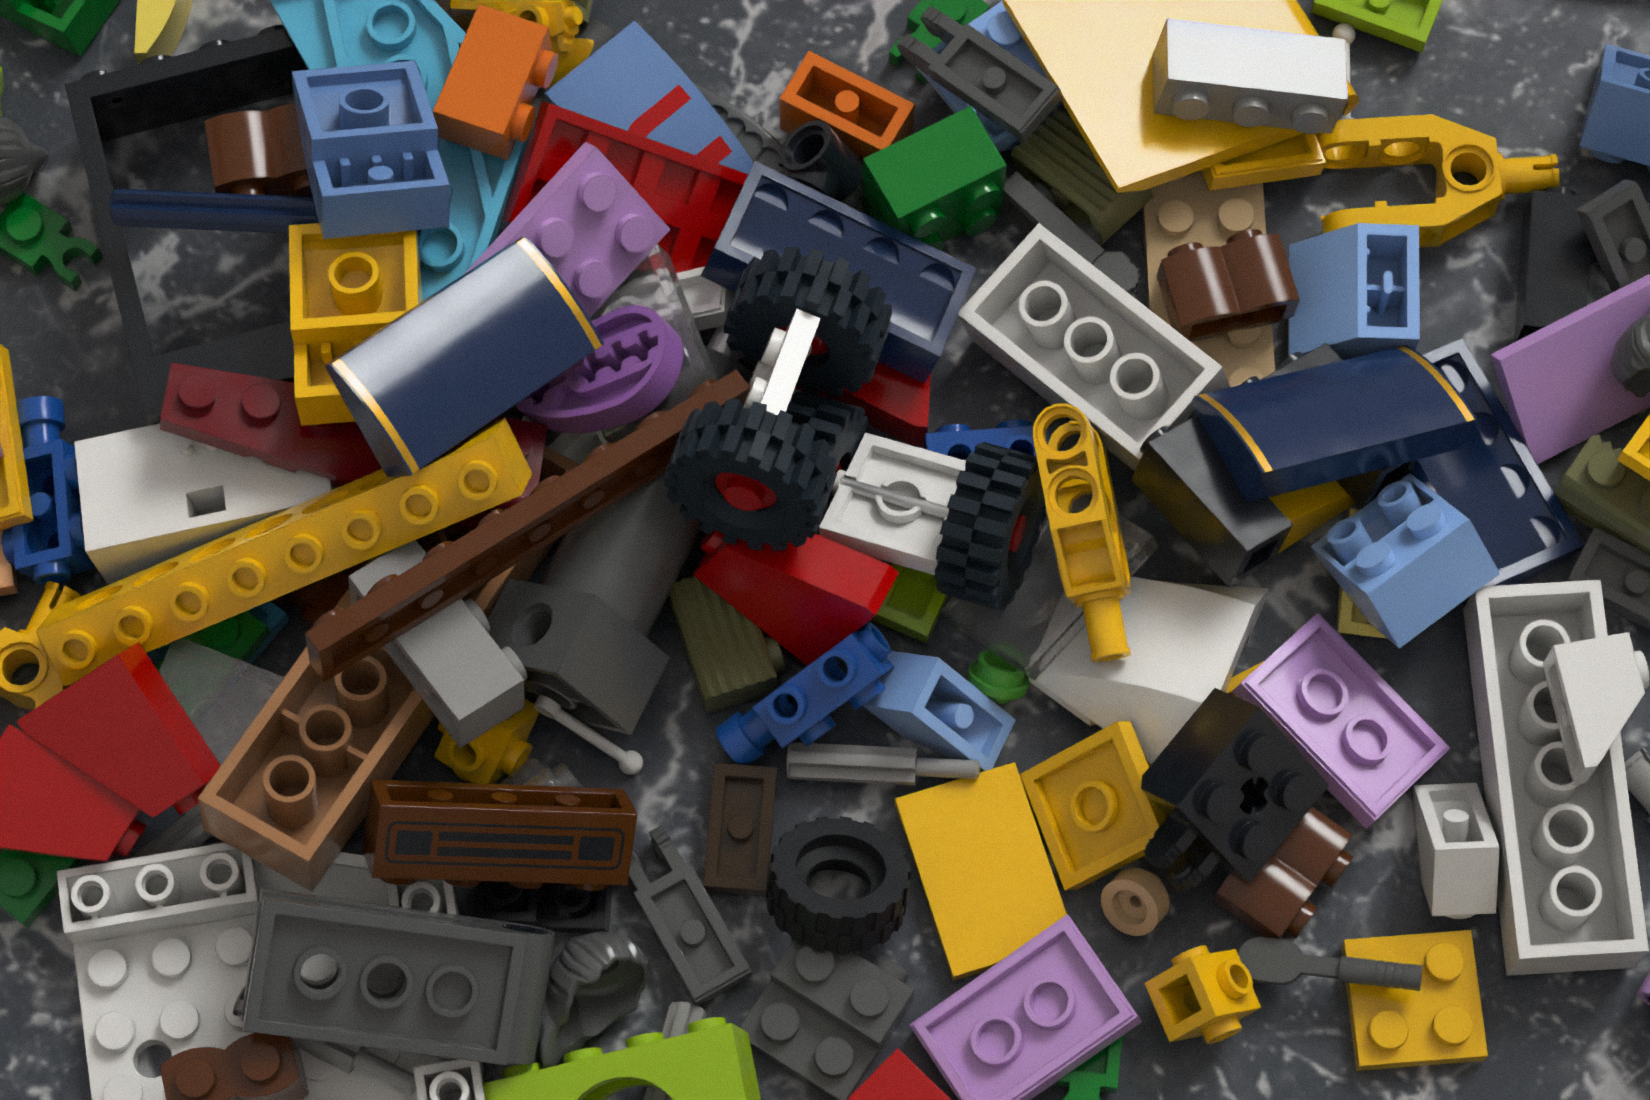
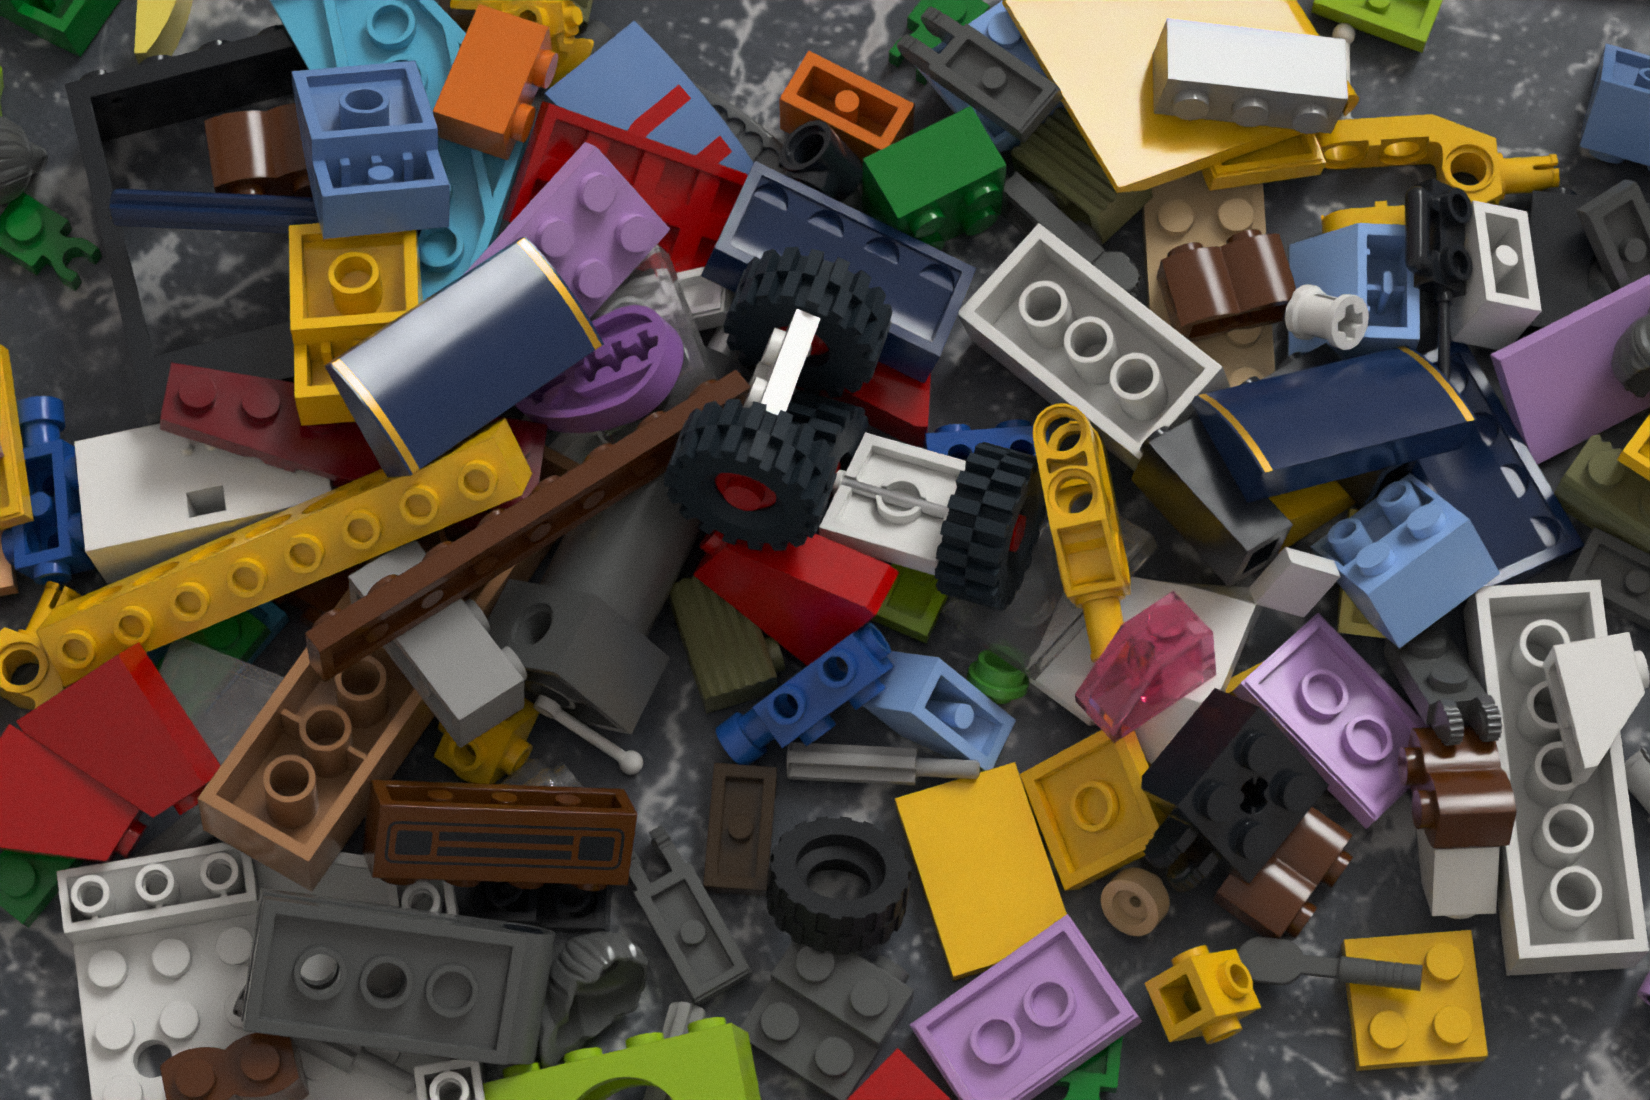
none -> clear pink slope [1075,591,1216,743]
none -> white tile [1249,547,1341,617]
none -> white bush [1285,284,1369,350]
none -> dark grey hinge [1384,628,1503,746]
none -> reddish brown brick [1398,726,1517,848]
none -> black piece [1405,178,1473,381]
none -> white brick [1450,200,1542,350]

